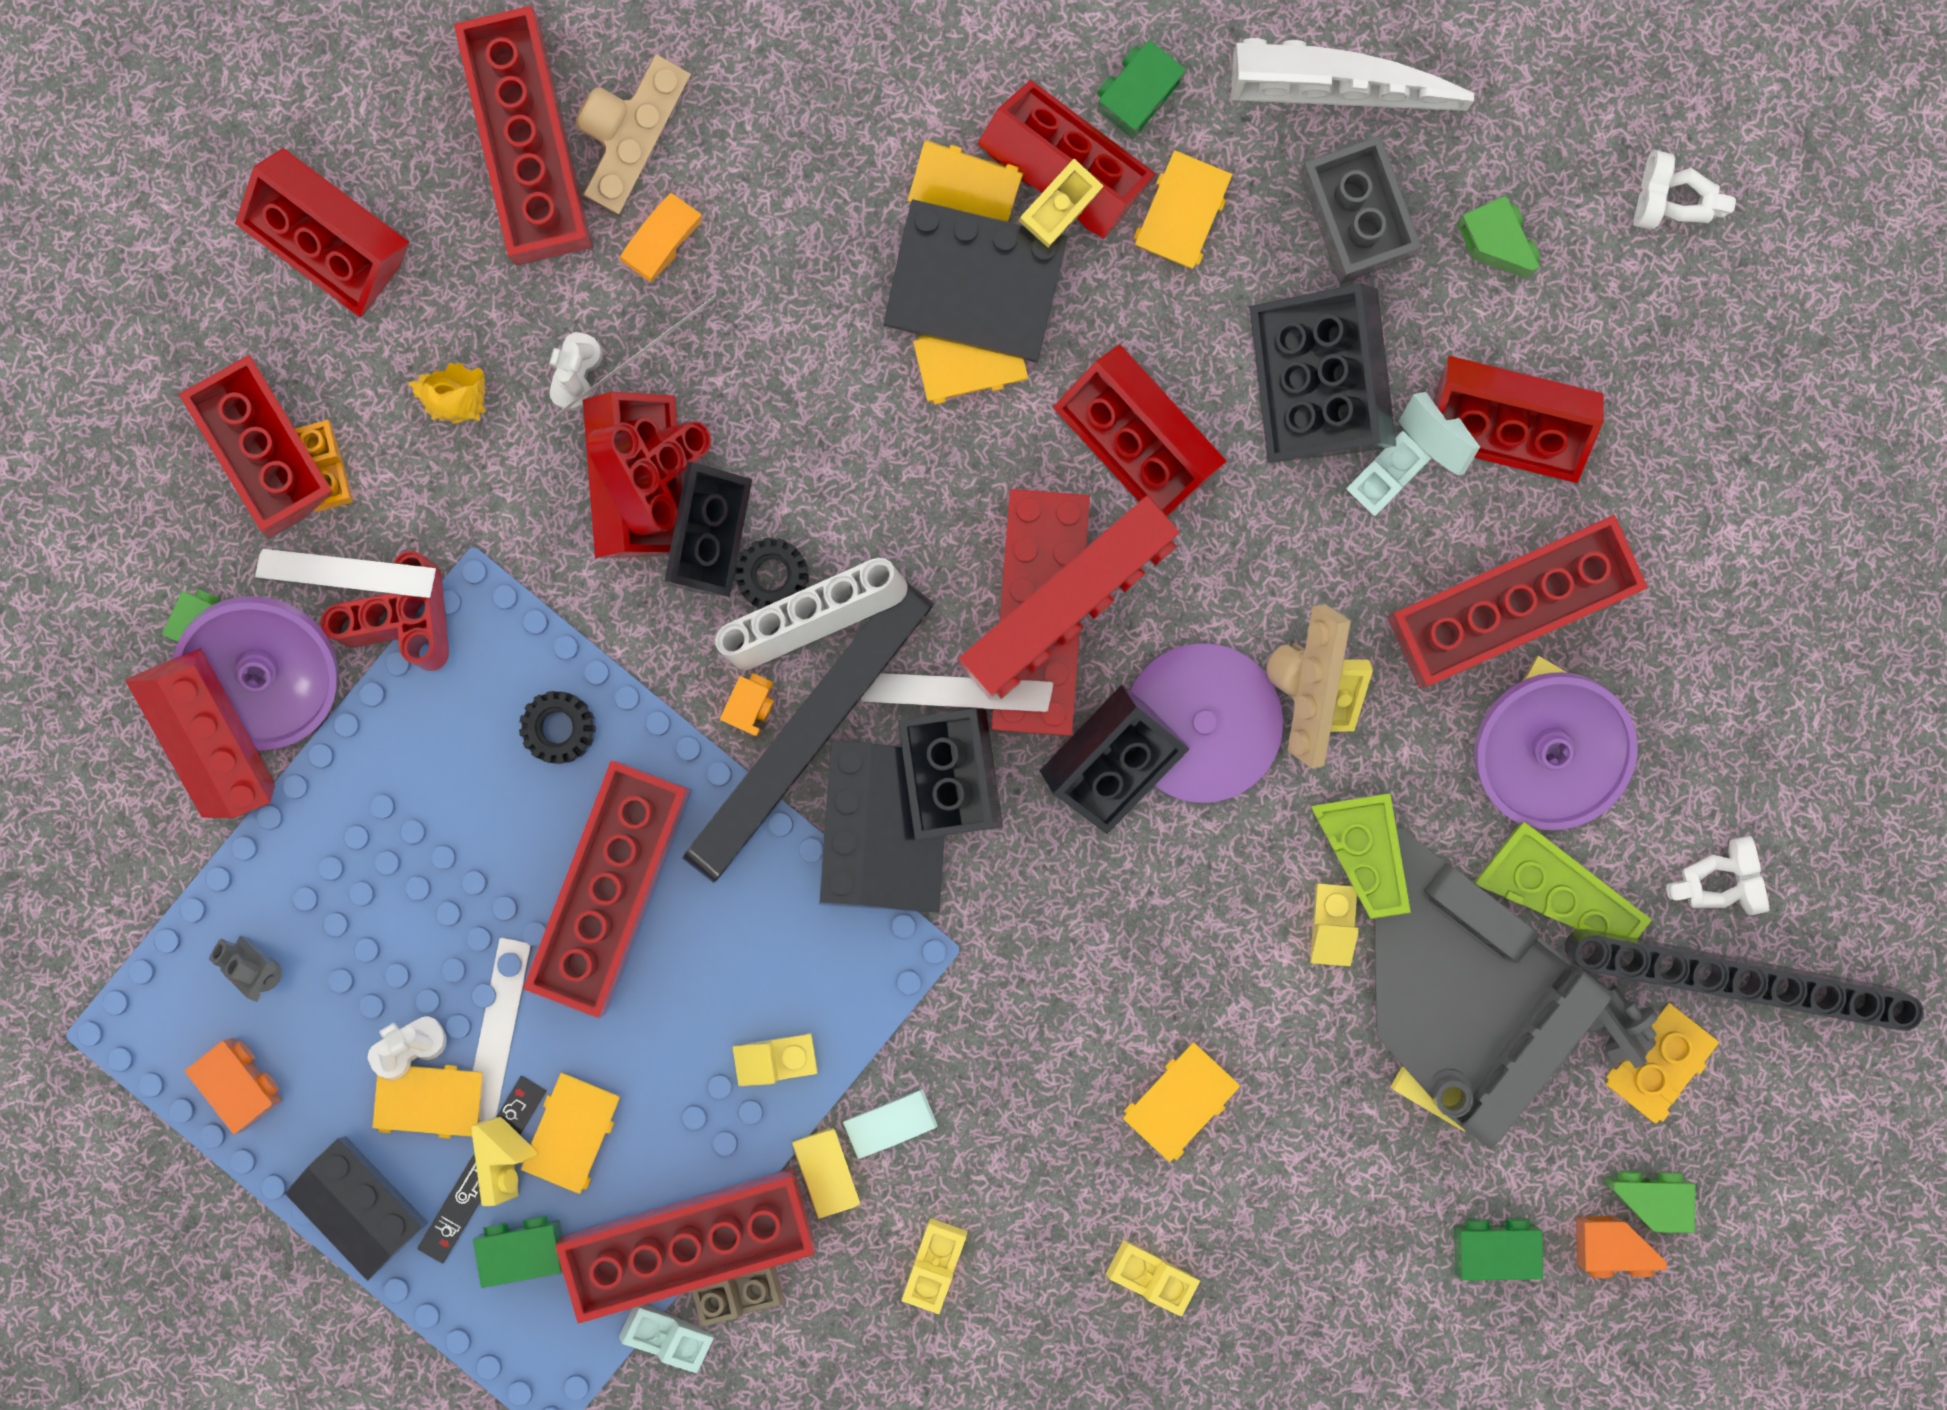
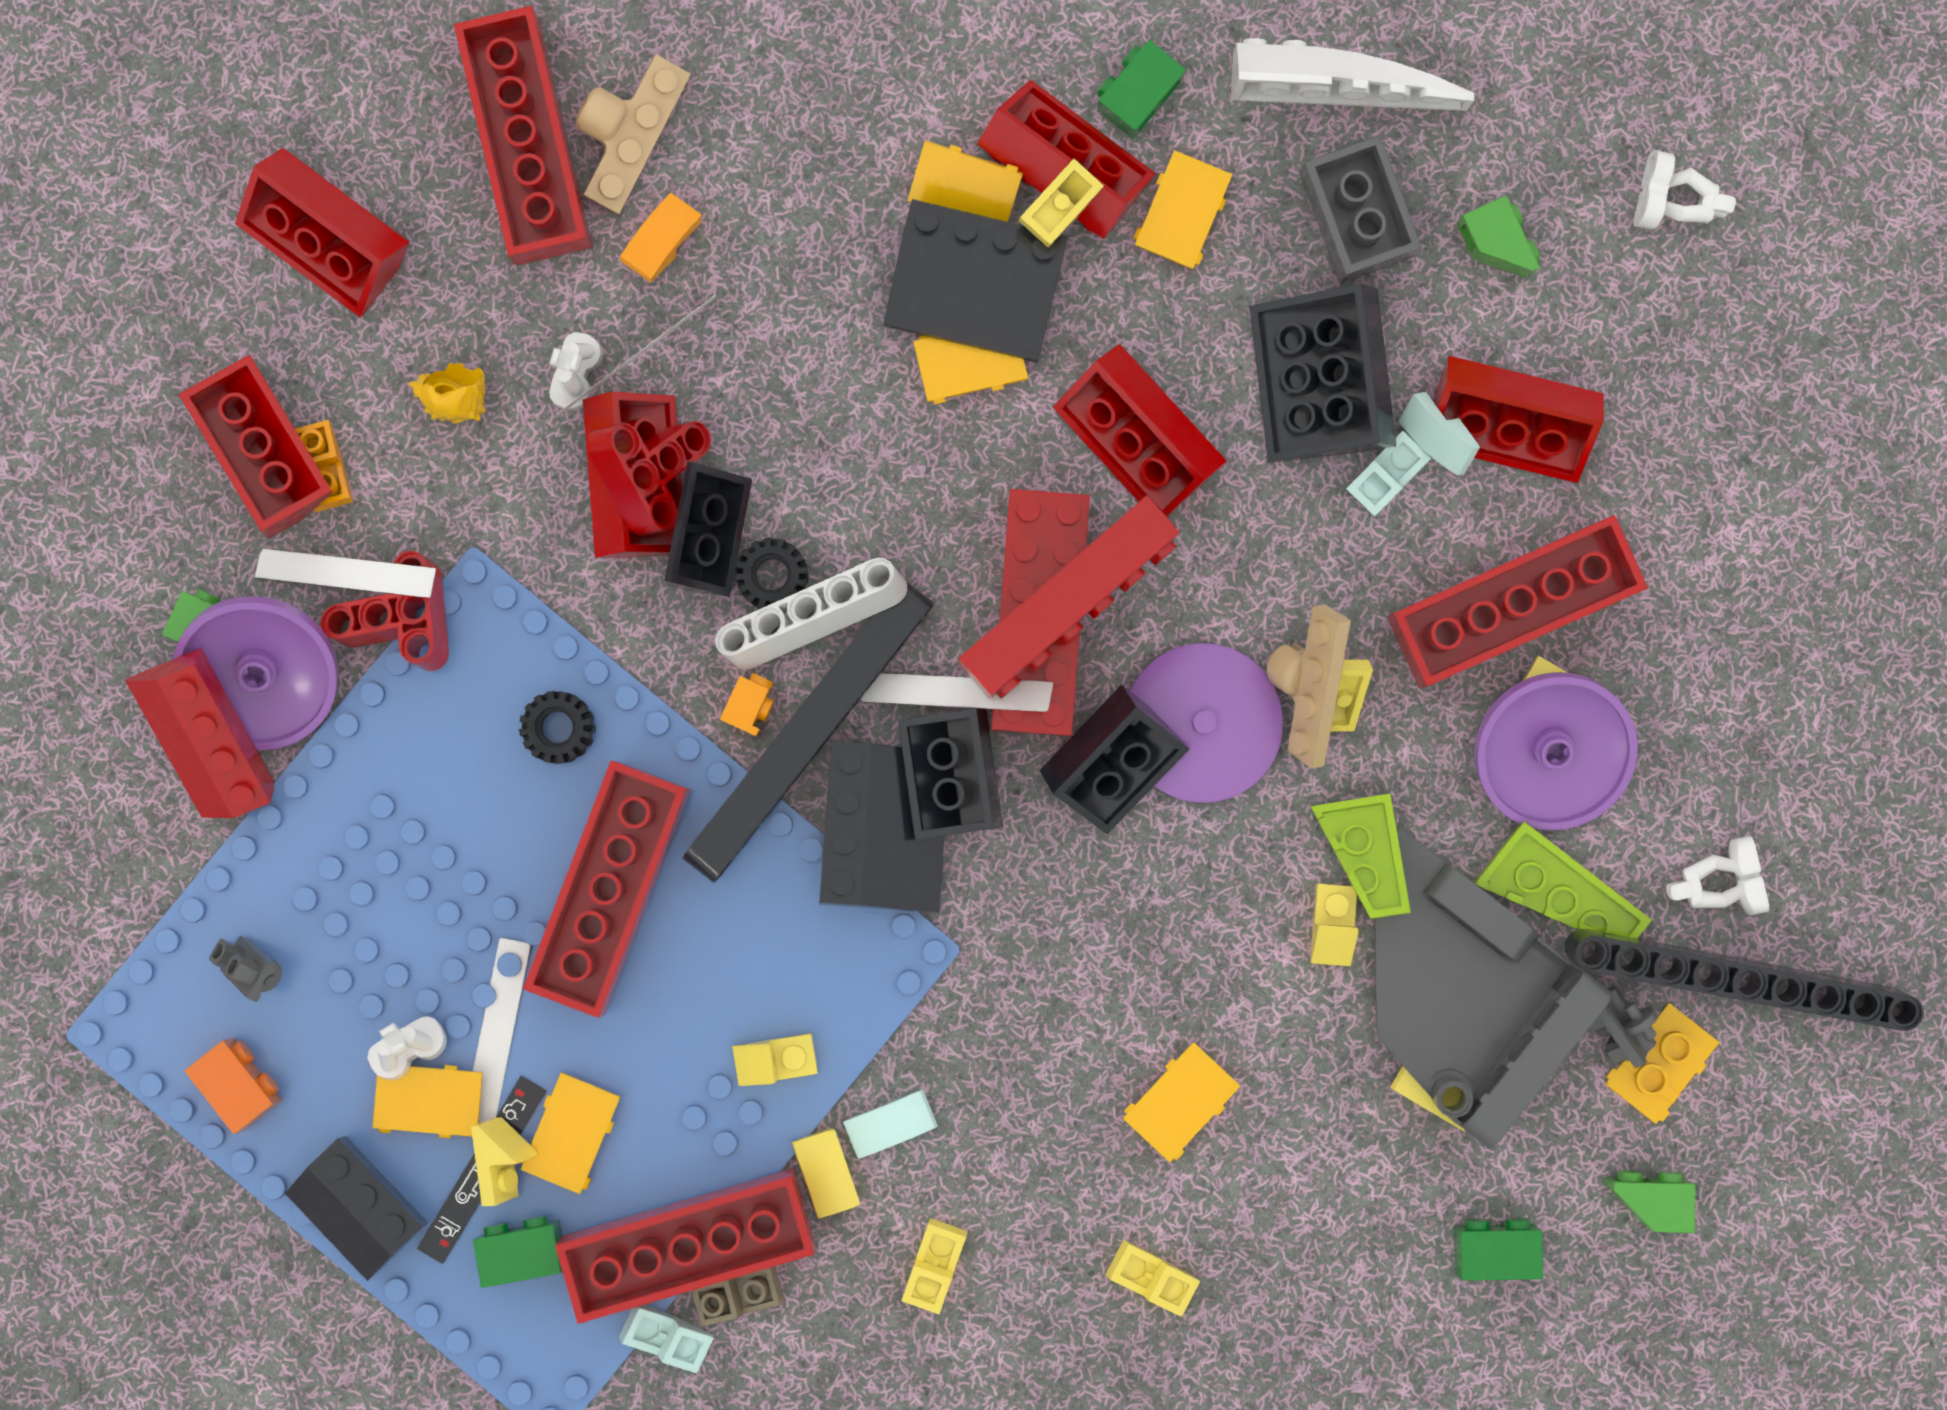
orange slope [1576,1216,1667,1278] -> none

